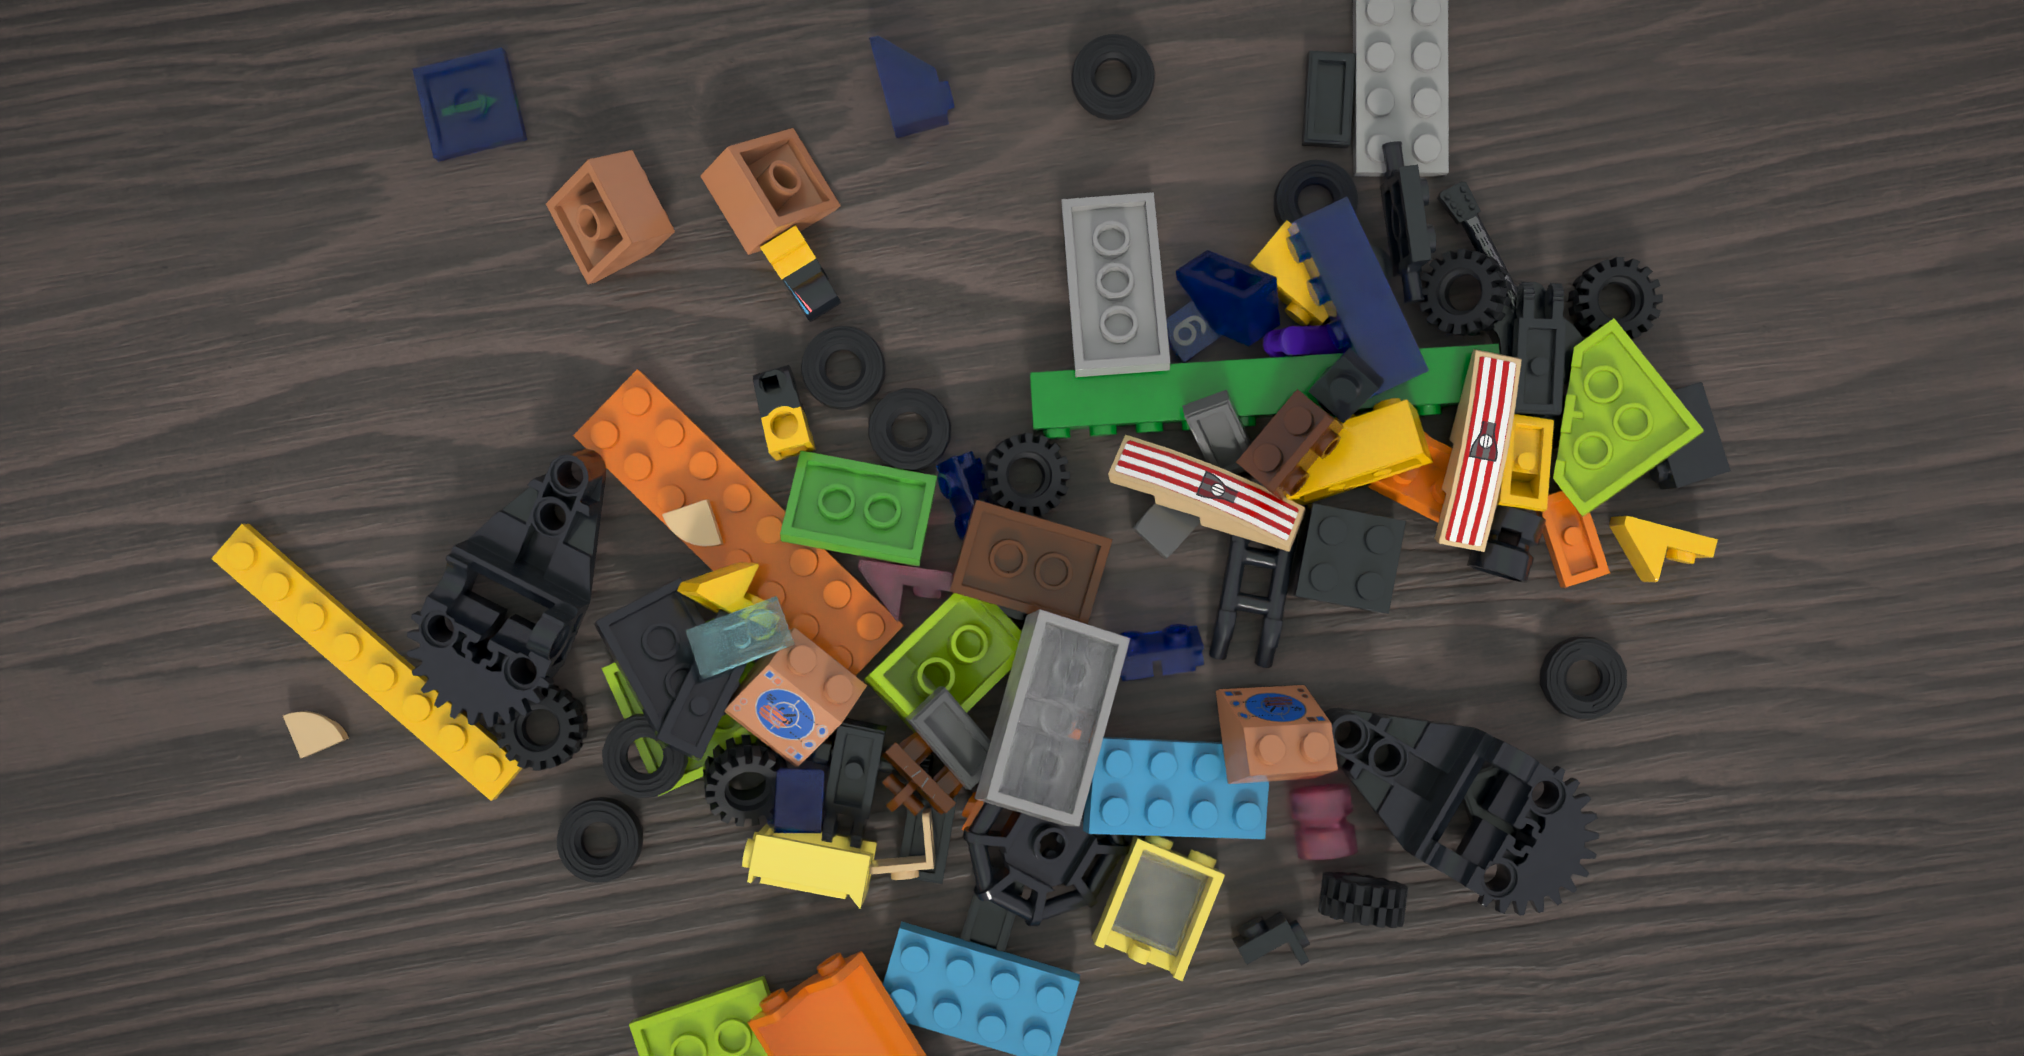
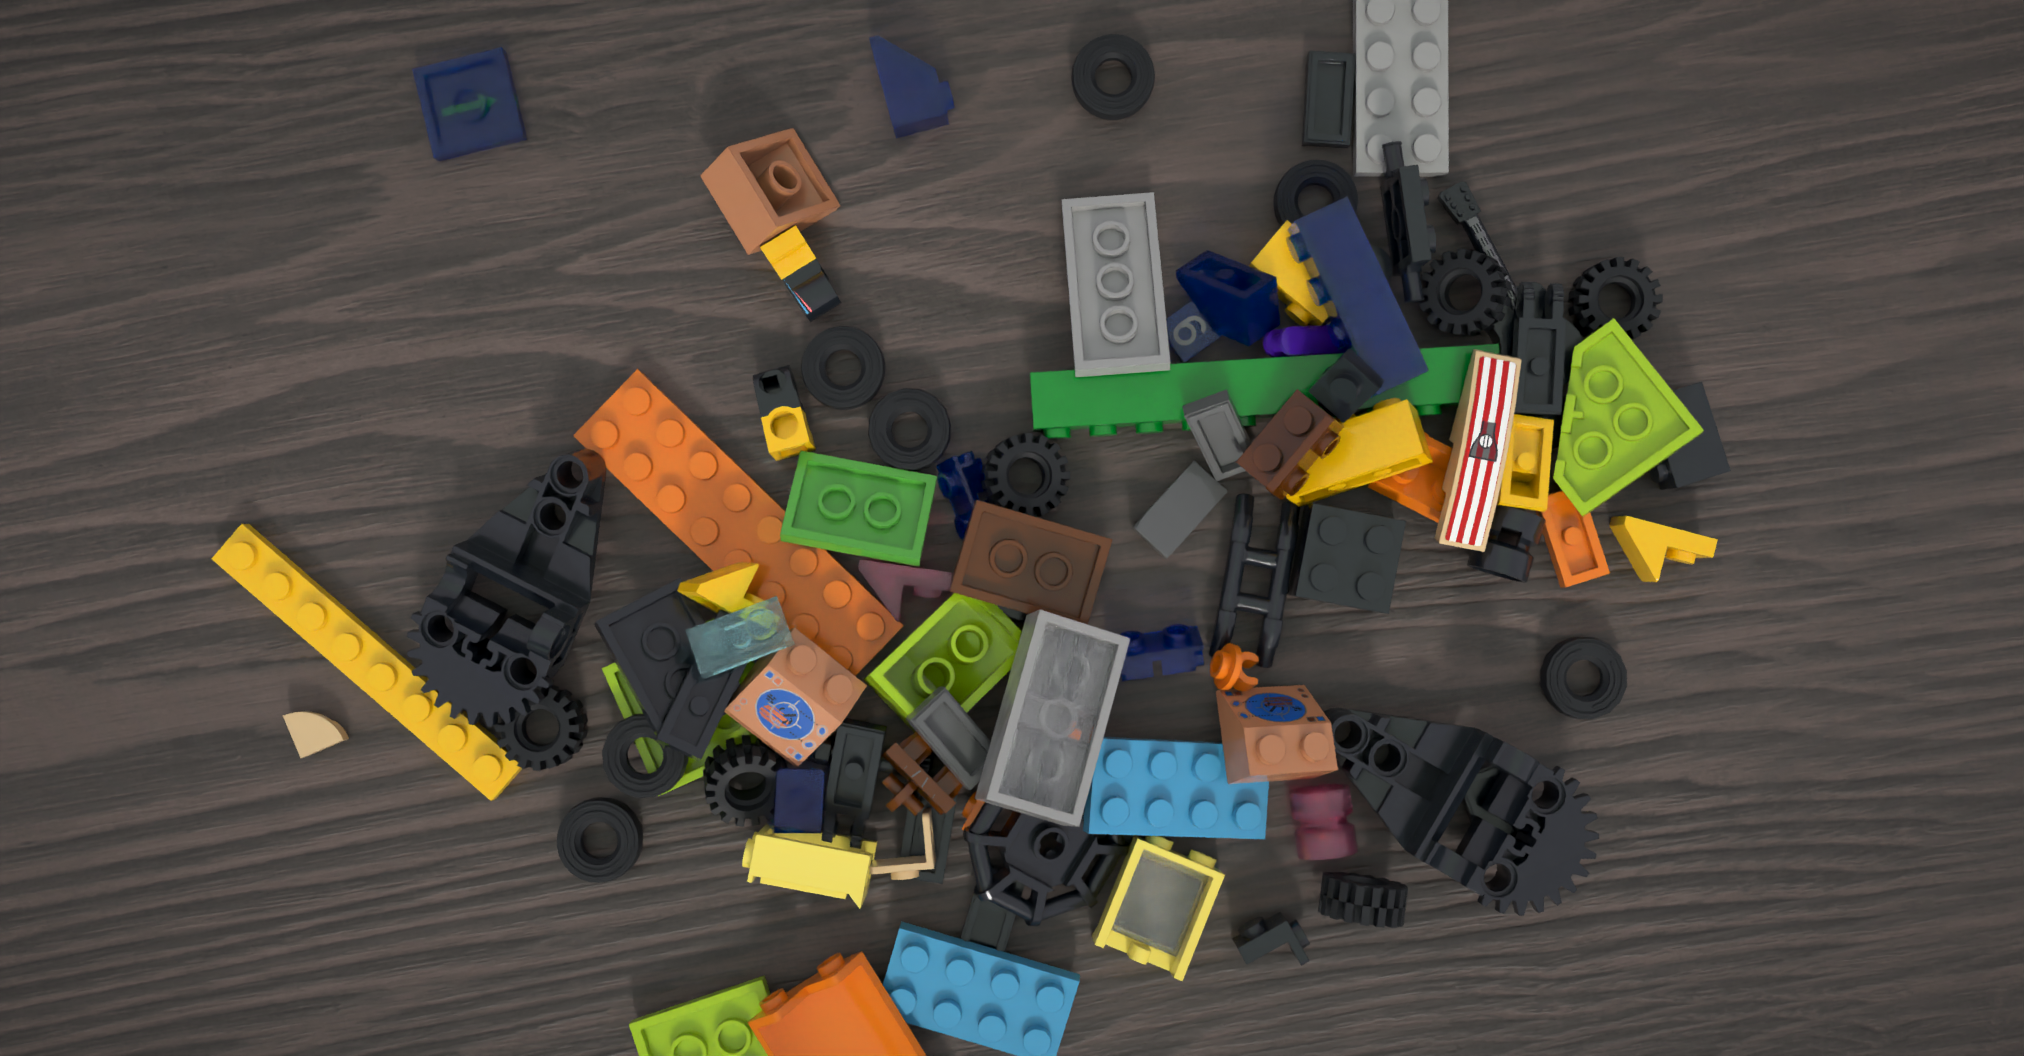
nougat slope [546,150,675,285] -> none
tan tile [662,499,724,546] -> none
slope [1108,435,1305,552] -> none
none -> orange plate [1210,643,1259,692]

